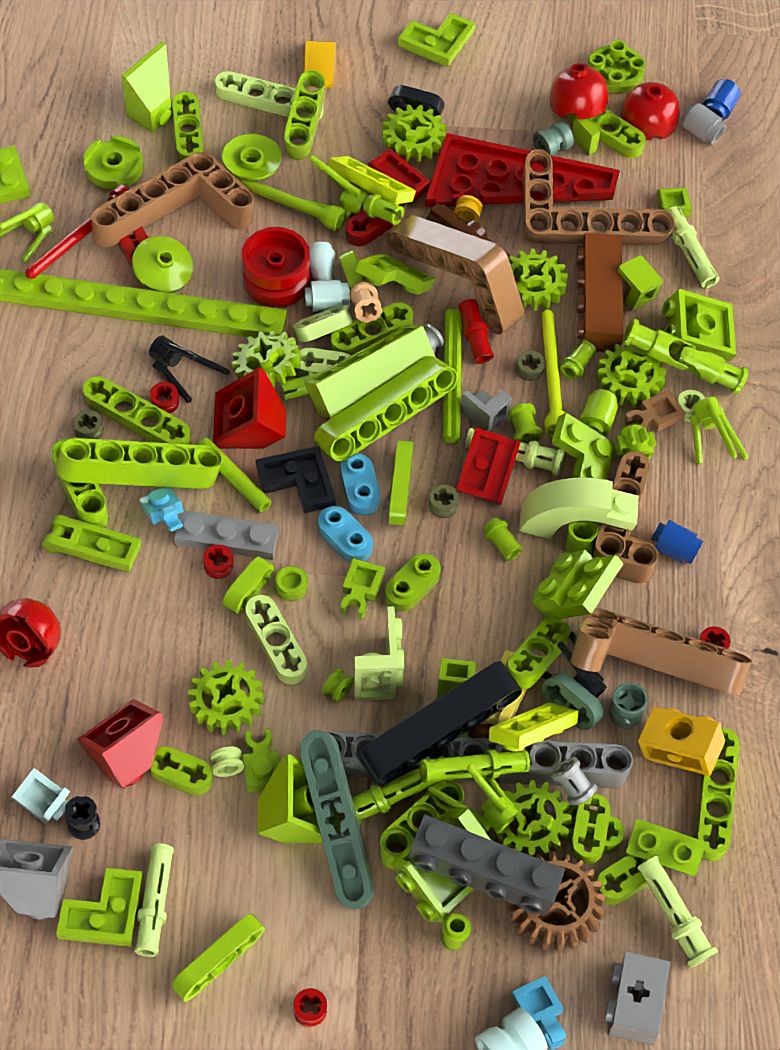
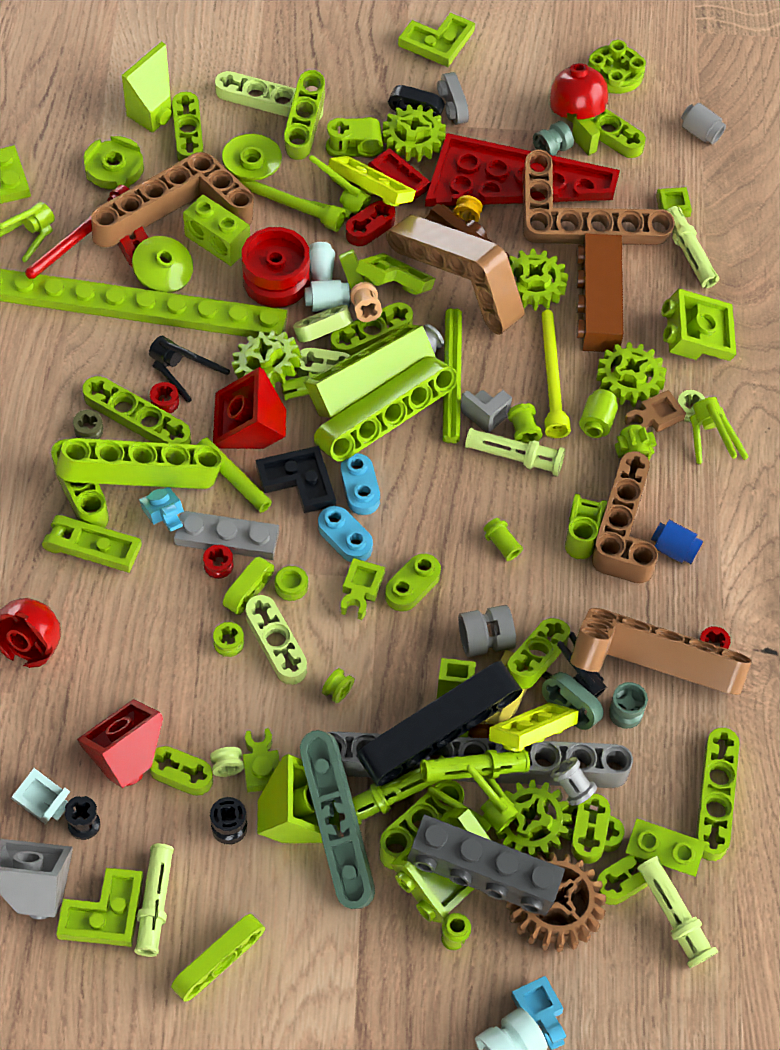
lime gear [188,659,265,735] -> none
red bush [293,988,327,1027] -> none
yellow slope [304,40,336,88] -> none
yellowish green bracket [354,606,404,701] -> none
lime pin [363,194,404,225] -> none
lime beam [389,440,414,526] -> none
olive bush [429,484,459,518] -> none
red plate [456,428,521,505] -> none
red pin [458,299,494,364] -> none
olive bush [515,350,545,381] -> none
yellowish green arch [519,478,639,539] -> none
lime plate [531,550,623,619] -> none
lime plate [552,412,615,480] -> none
lime pin [560,340,596,379] -> none
light grey brick [604,951,671,1045] -> none
lime panel [618,255,664,311] -> none
red cylinder [621,82,680,141] -> none
lime piece [622,318,748,395] -> none
yellow brick [638,706,725,776] -> none
blue brick [703,79,741,121] -> none
none -> lime brick [183,194,250,266]
none -> black wheel [210,797,247,845]
none -> lime bush [213,622,244,657]
none -> lime piece [326,117,384,157]
none -> light grey plate [437,72,469,125]
none -> light grey wheel [458,605,516,657]

